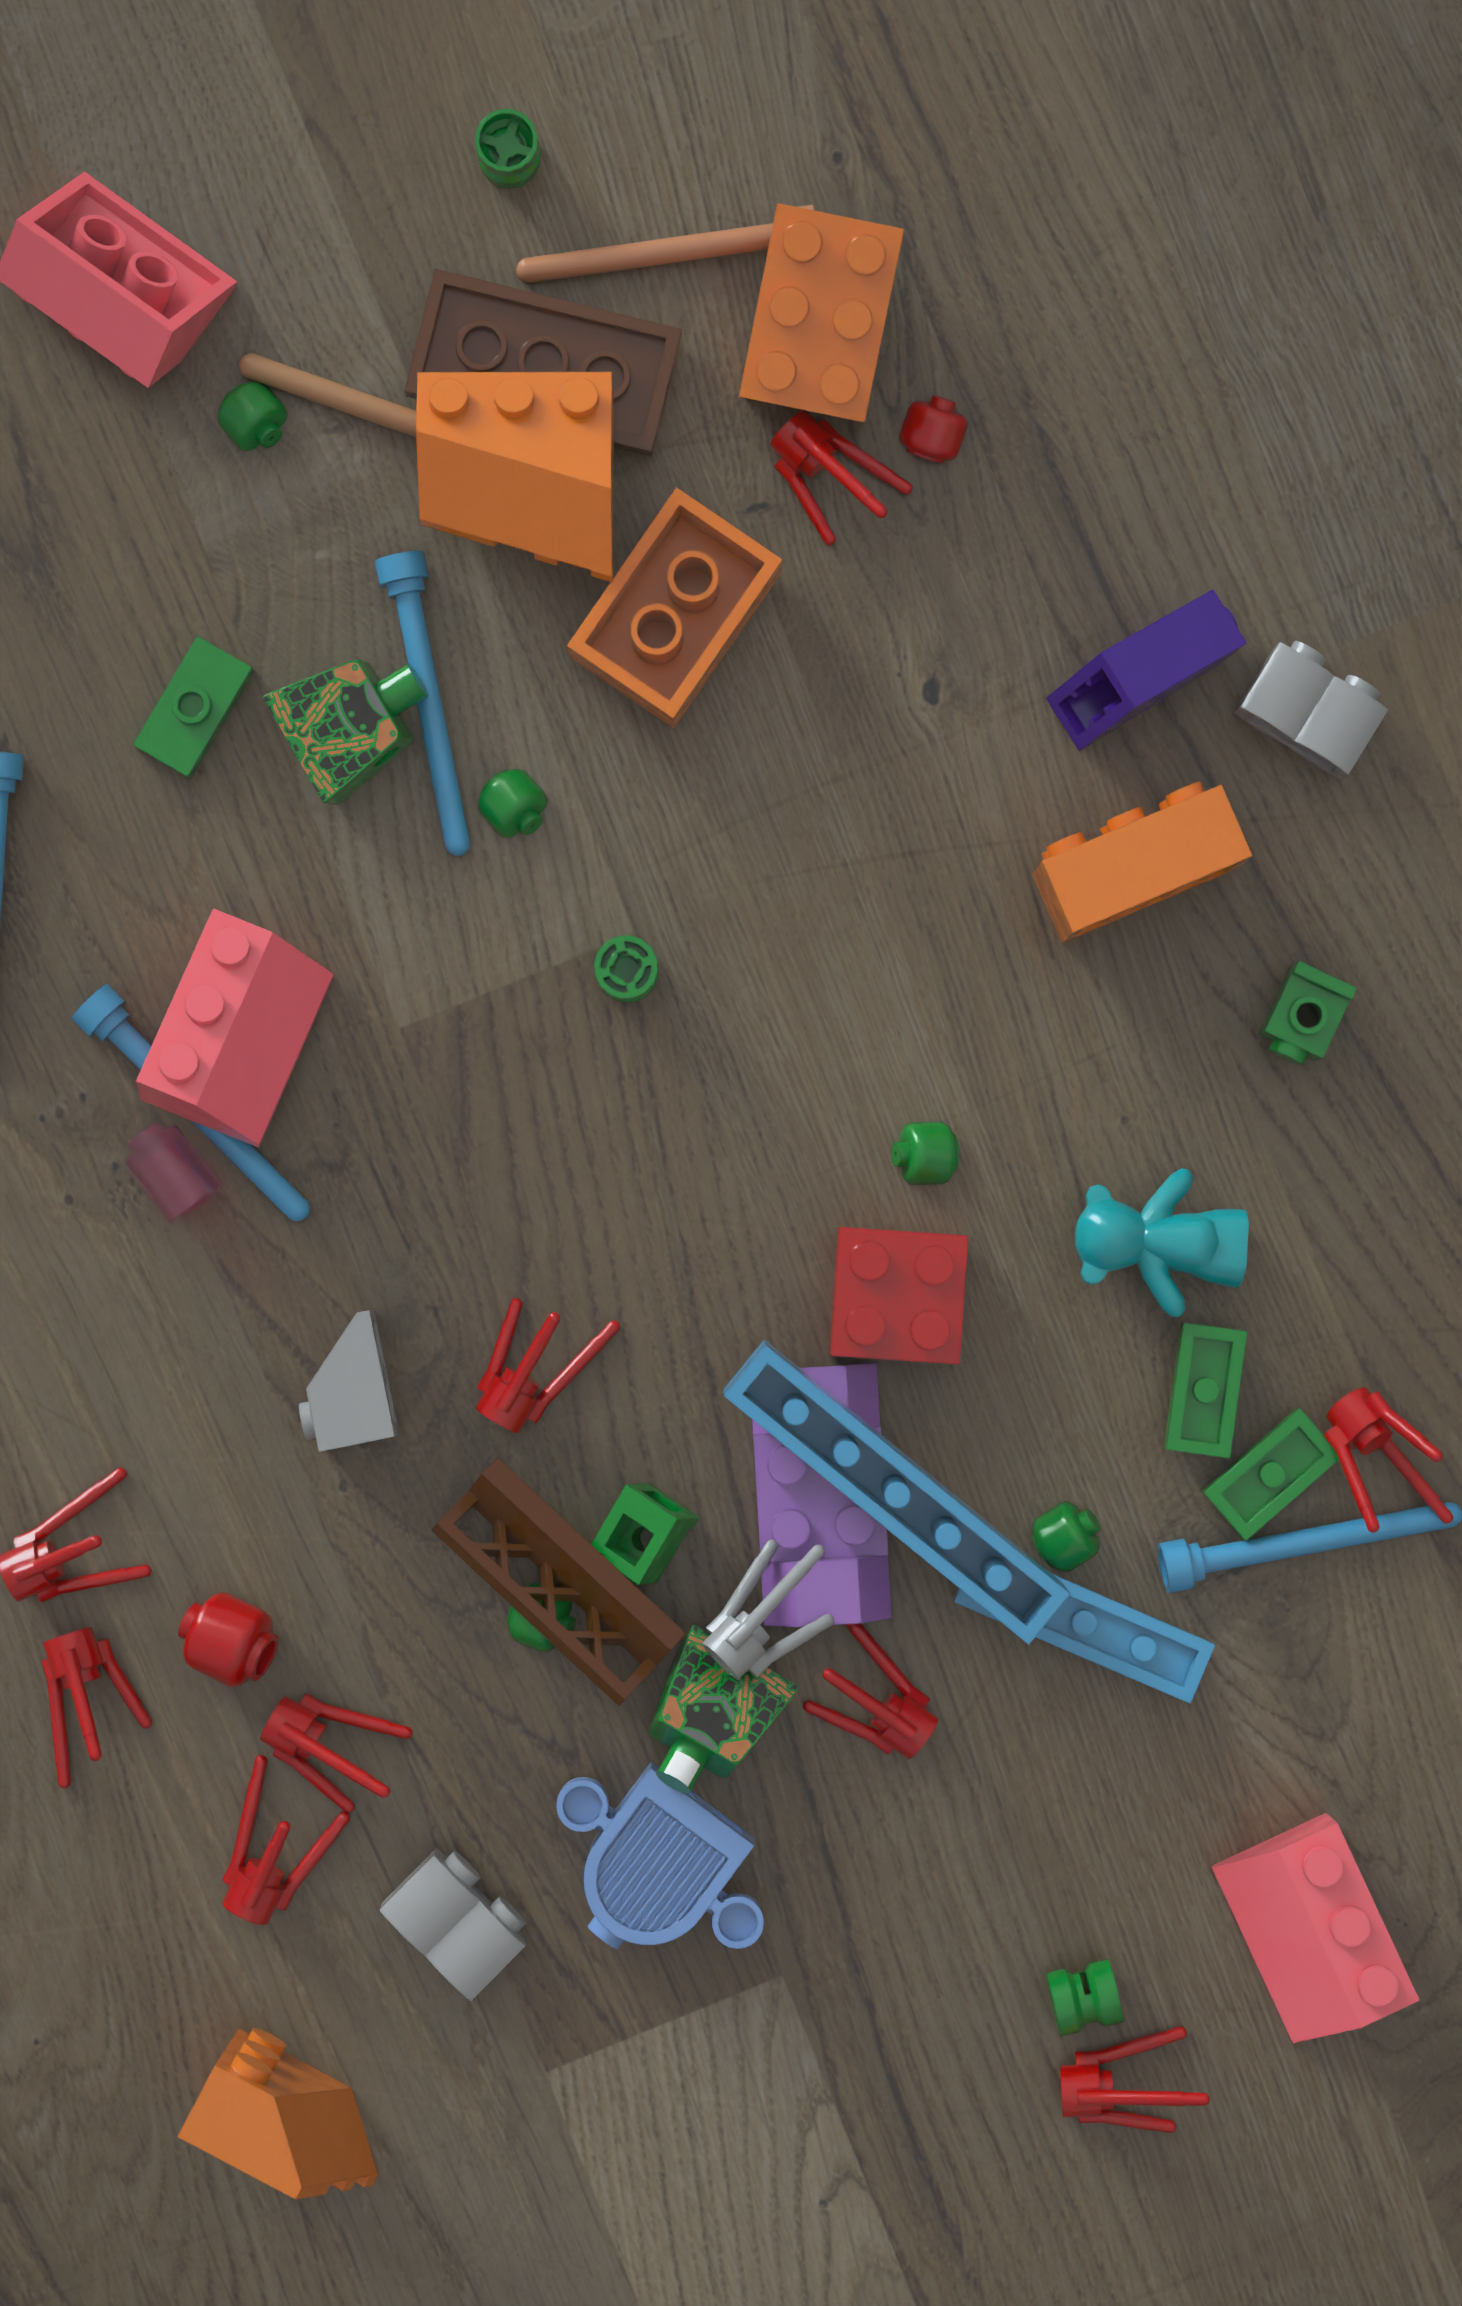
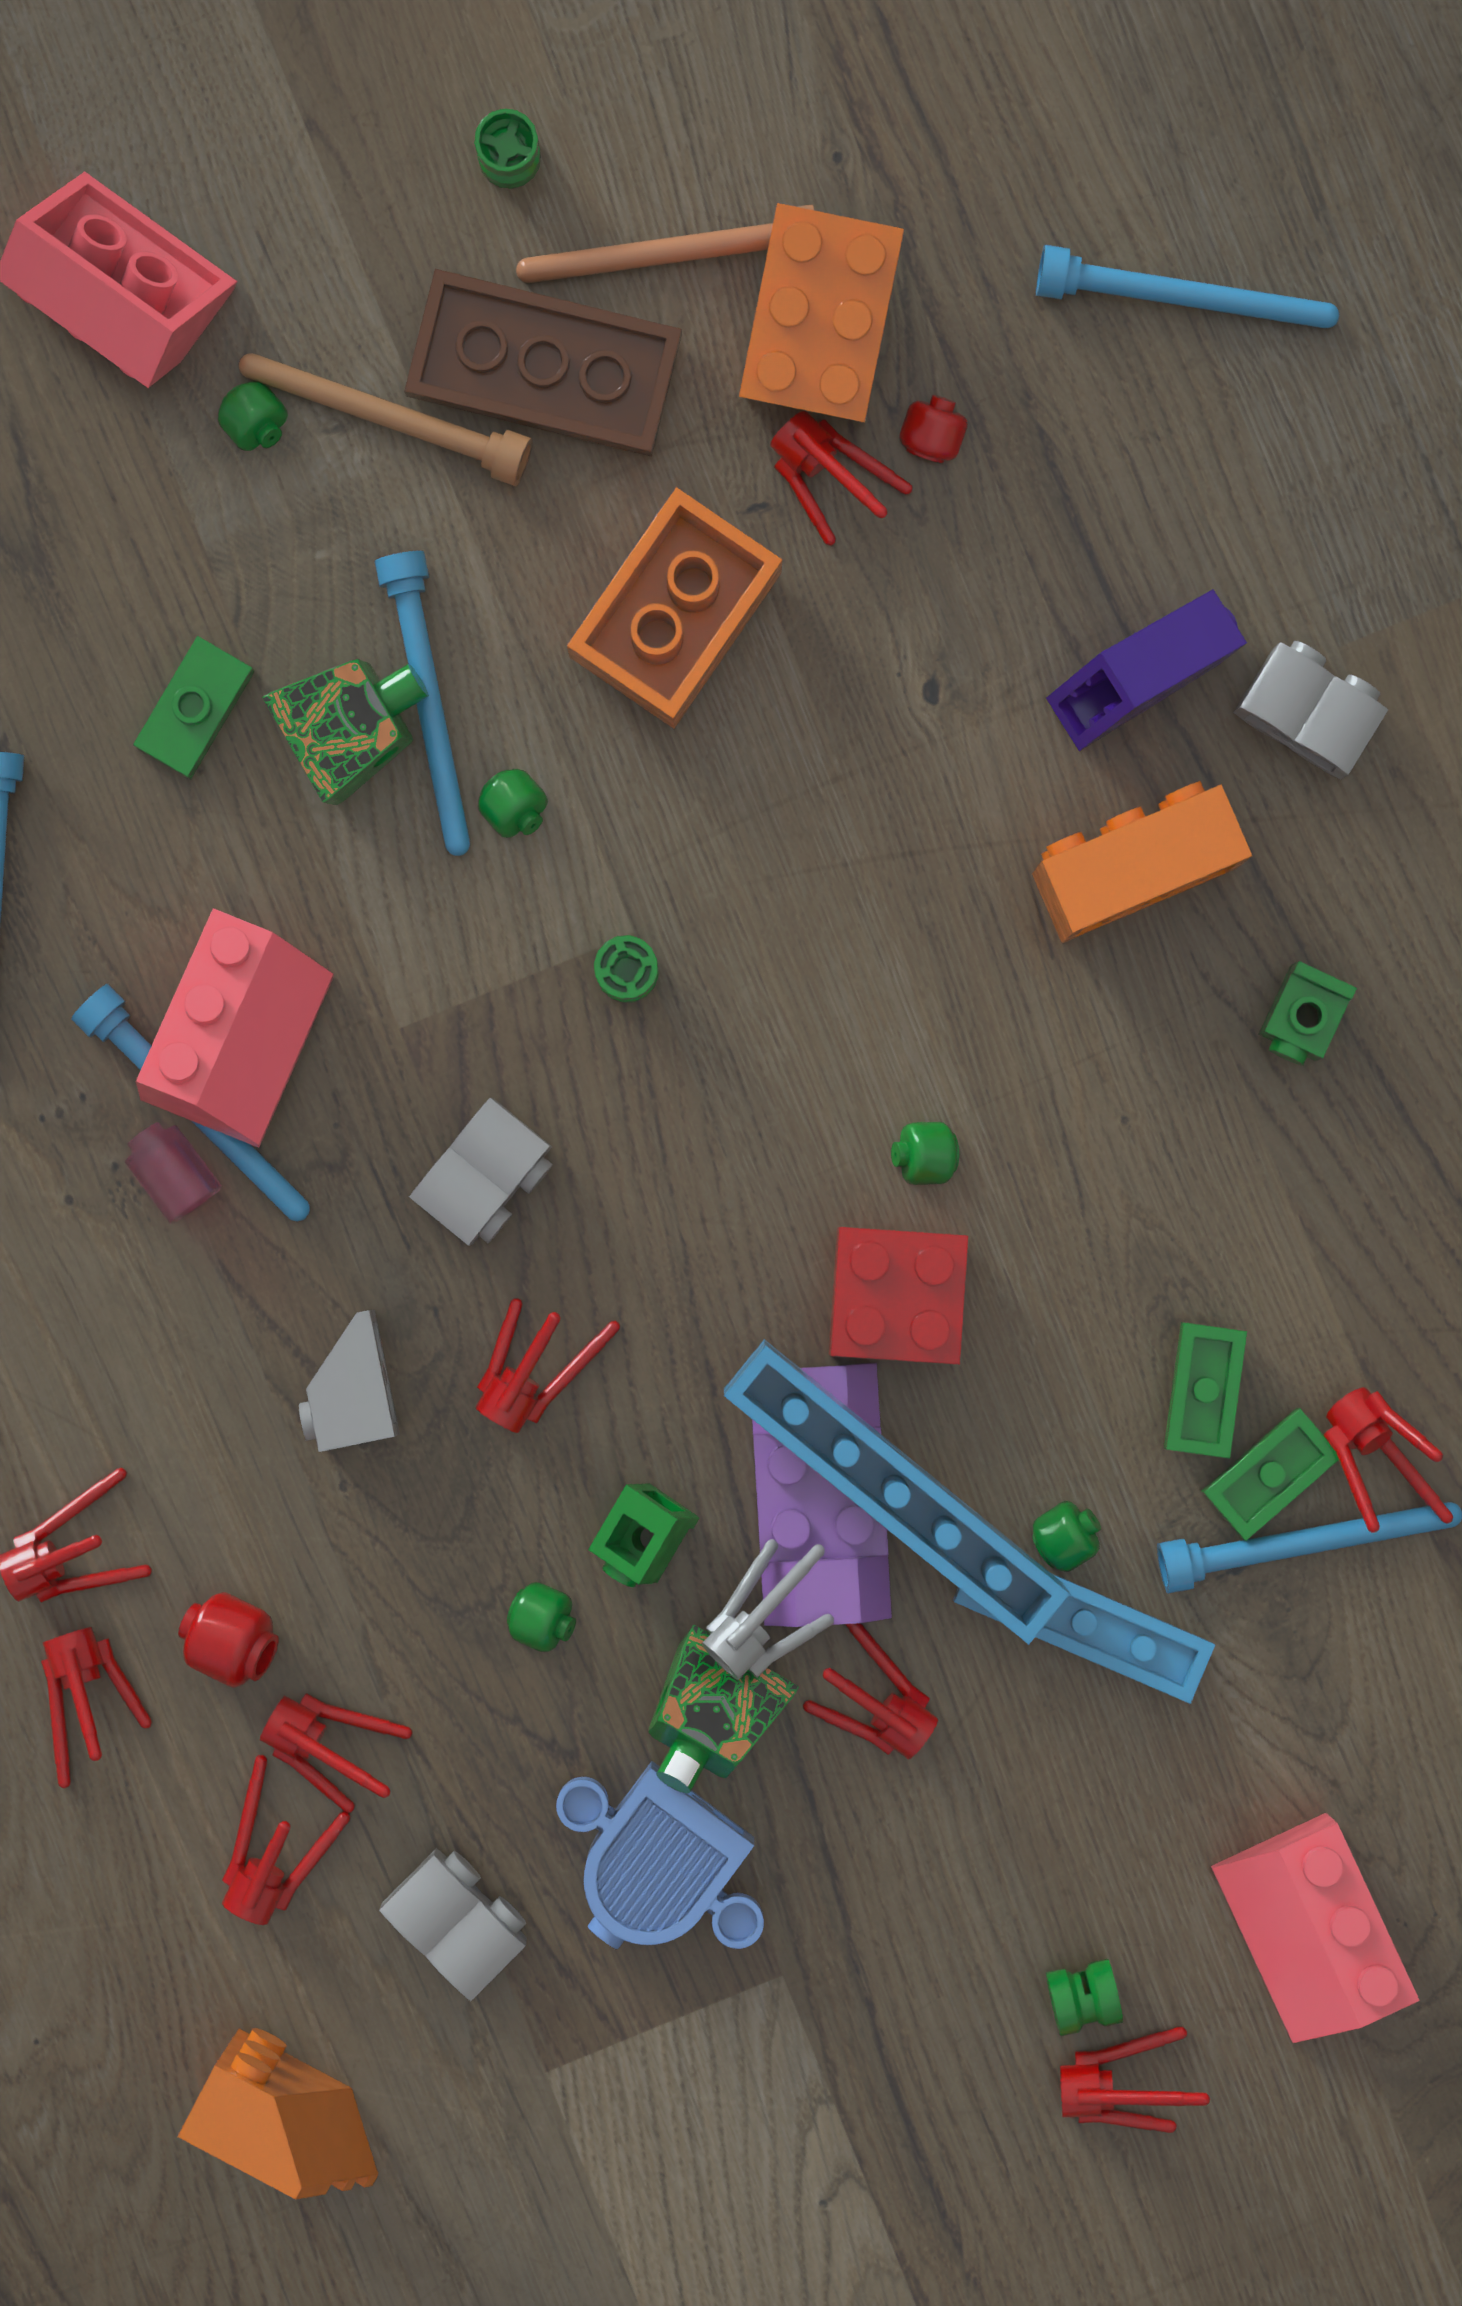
orange wedge [416,372,614,583] -> none
reddish brown fence [431,1458,686,1706] -> none
teal piece [1074,1168,1249,1317] -> none
none -> light grey brick [409,1098,553,1246]
none -> dark azure piece [1036,245,1339,328]

